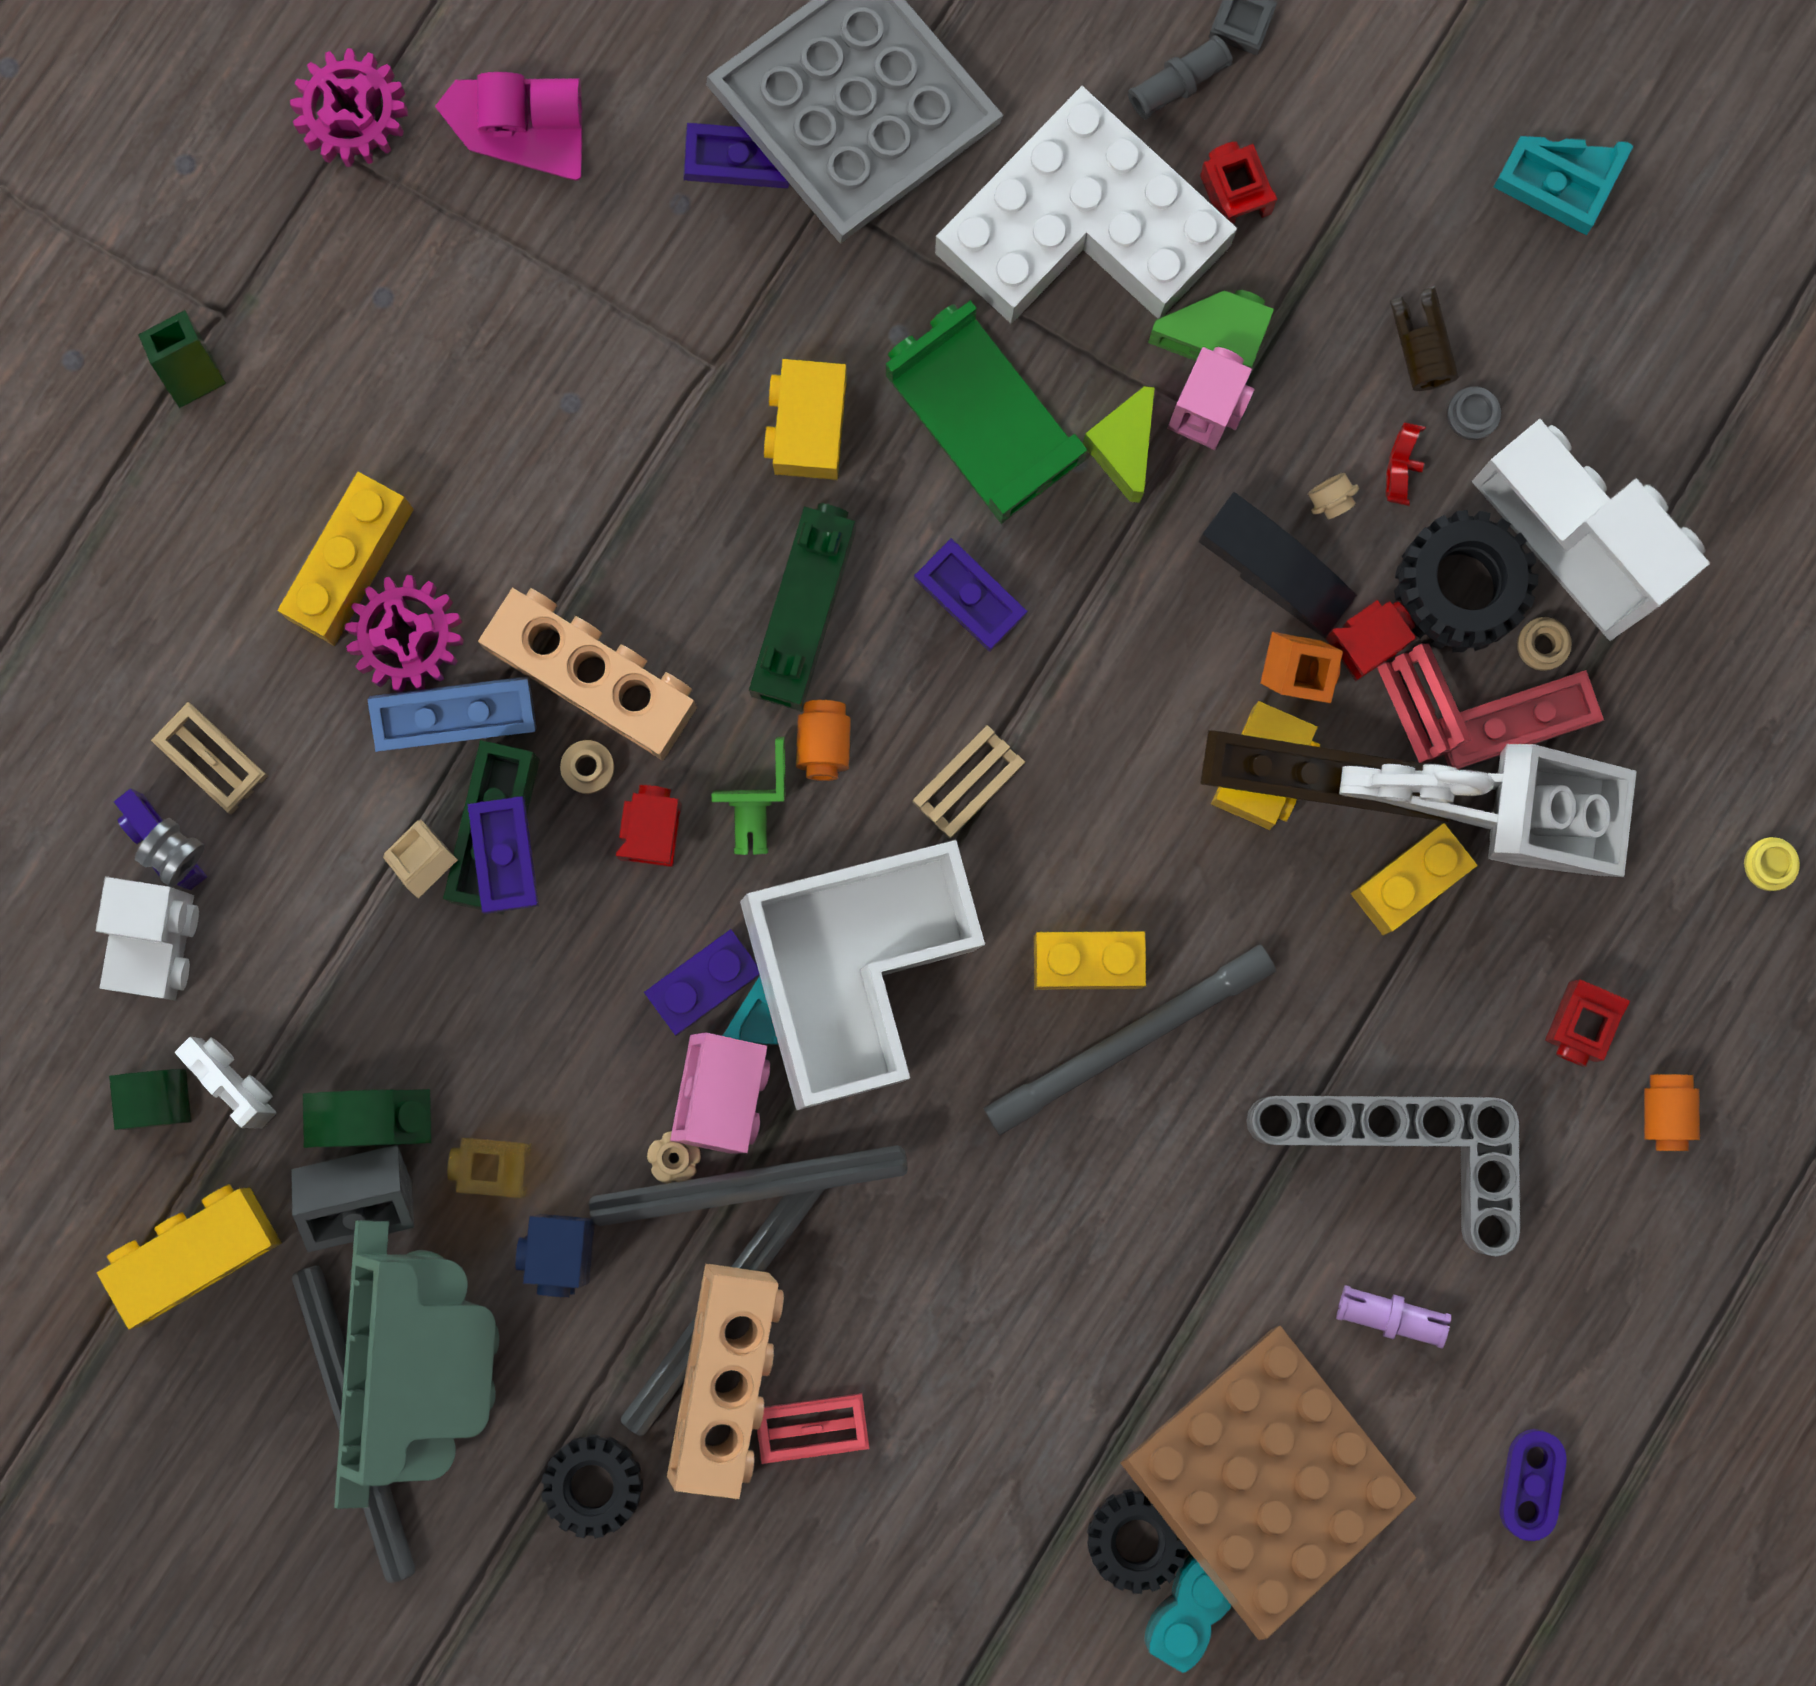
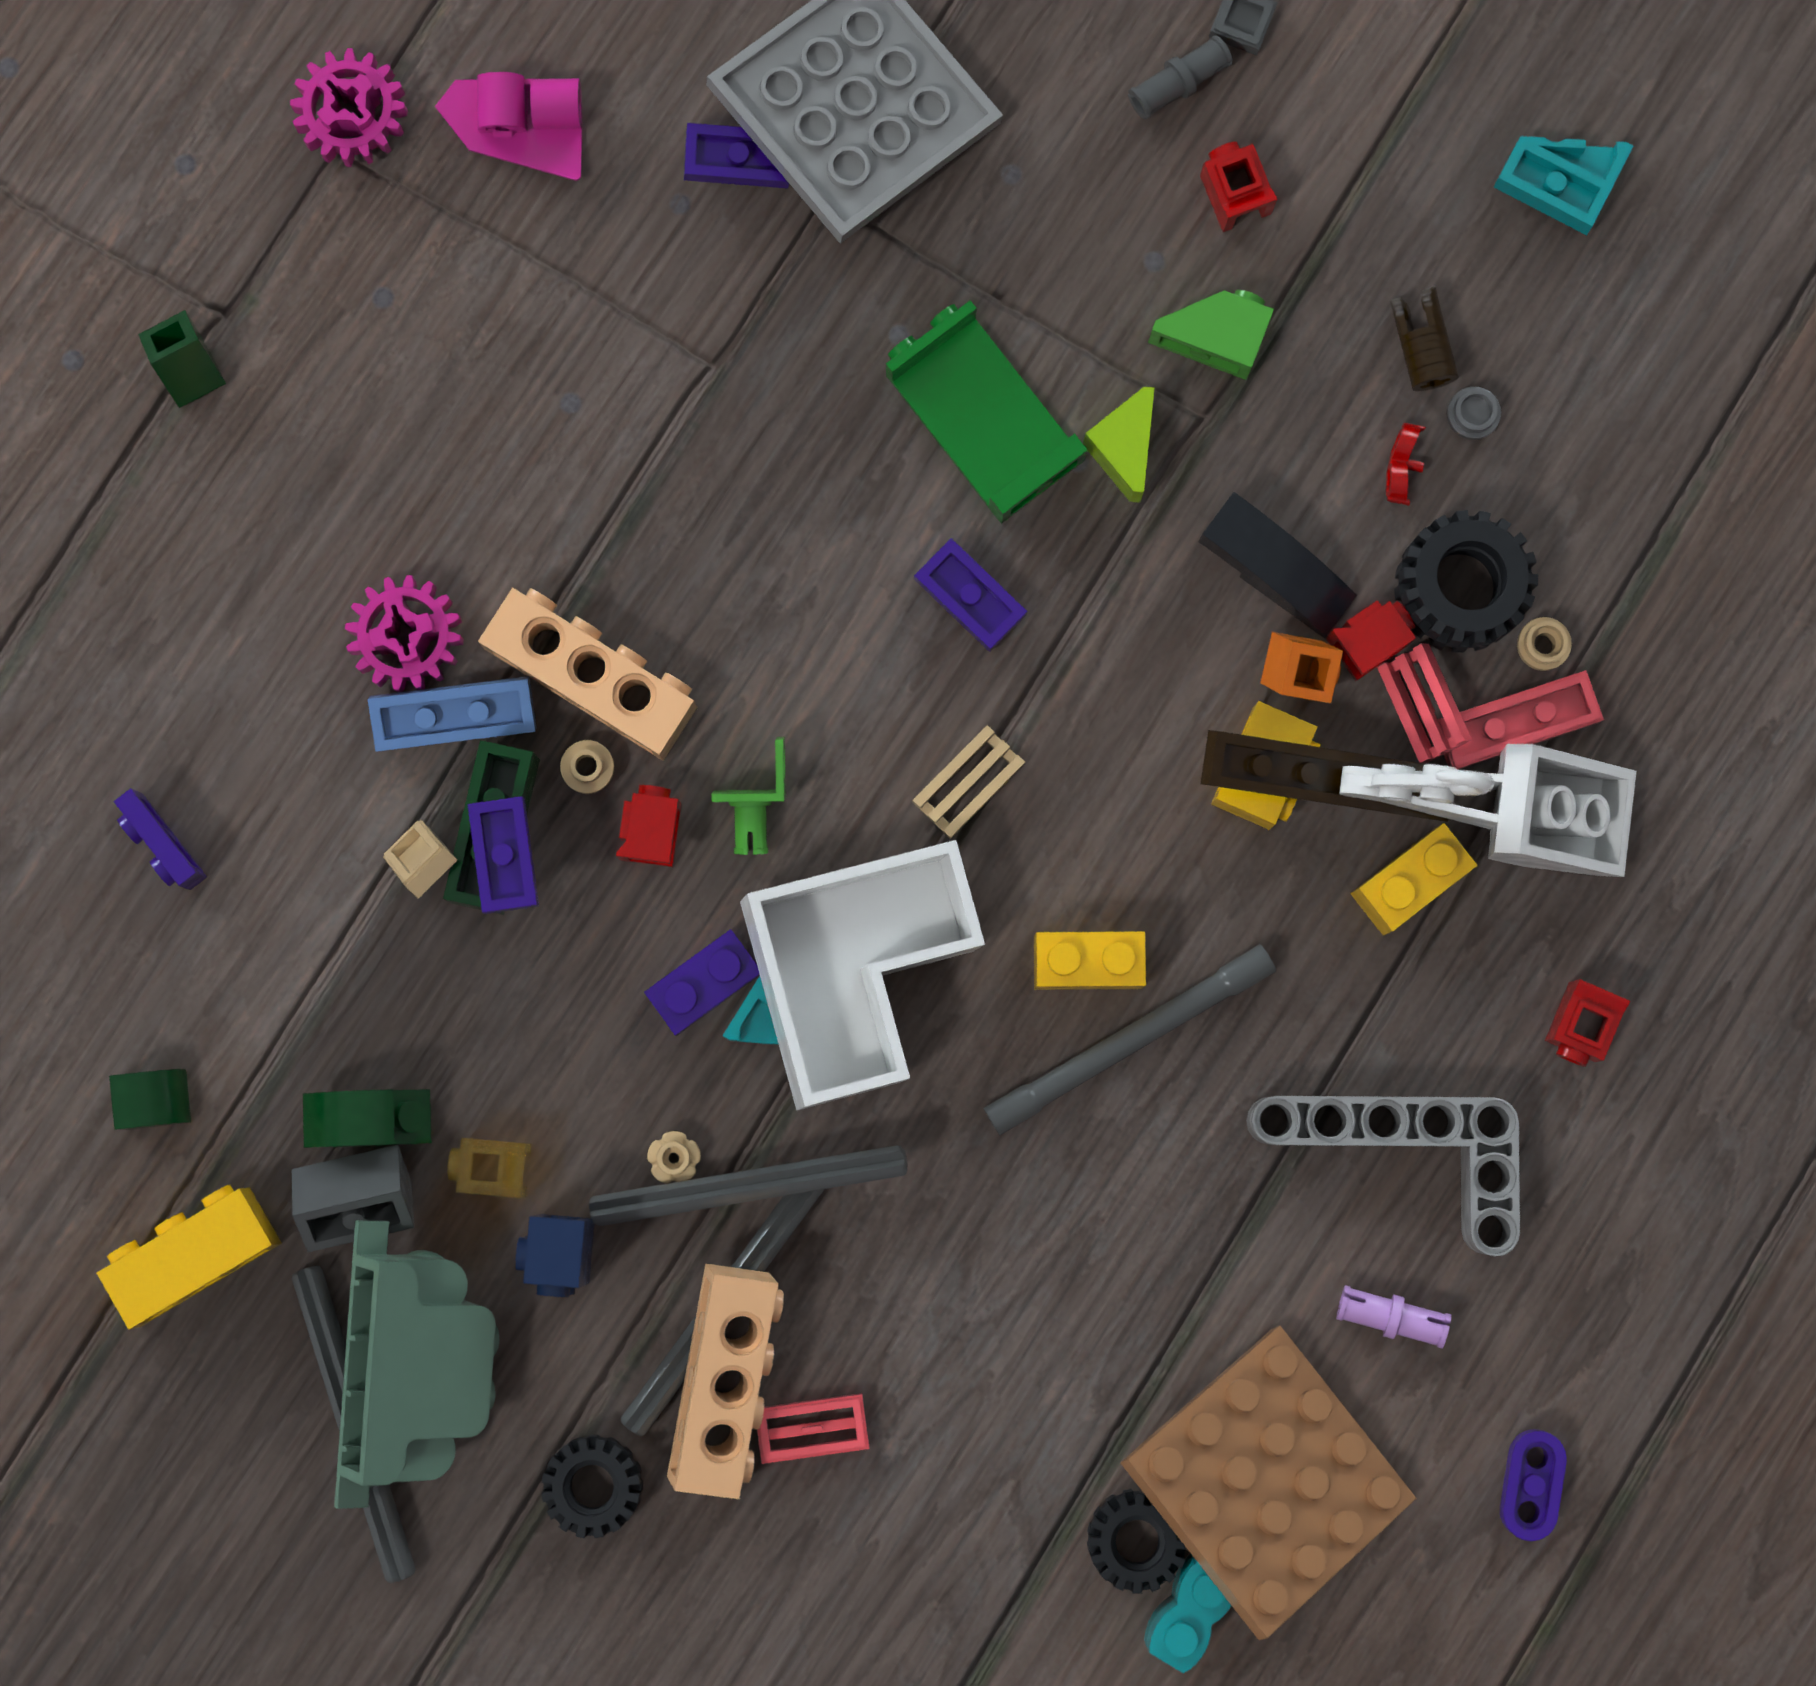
white brick [96,877,199,1001] -> none
flat silver wheel [135,818,205,887] -> none
tan tile [151,702,268,815] -> none
white wing [175,1037,277,1128] -> none
yellow brick [277,471,414,646] -> none
bright pink brick [670,1033,770,1154] -> none
dark green brick [749,503,856,712] -> none
yellow brick [764,359,847,480] -> none
orange brick [796,700,851,781] -> none
white piece [935,86,1237,324] -> none
bright pink brick [1167,347,1255,450] -> none
tan plate [1308,473,1359,519] -> none
white piece [1472,419,1710,641] -> none
orange brick [1644,1074,1700,1151] -> none
light yellow plate [1744,837,1800,891] -> none

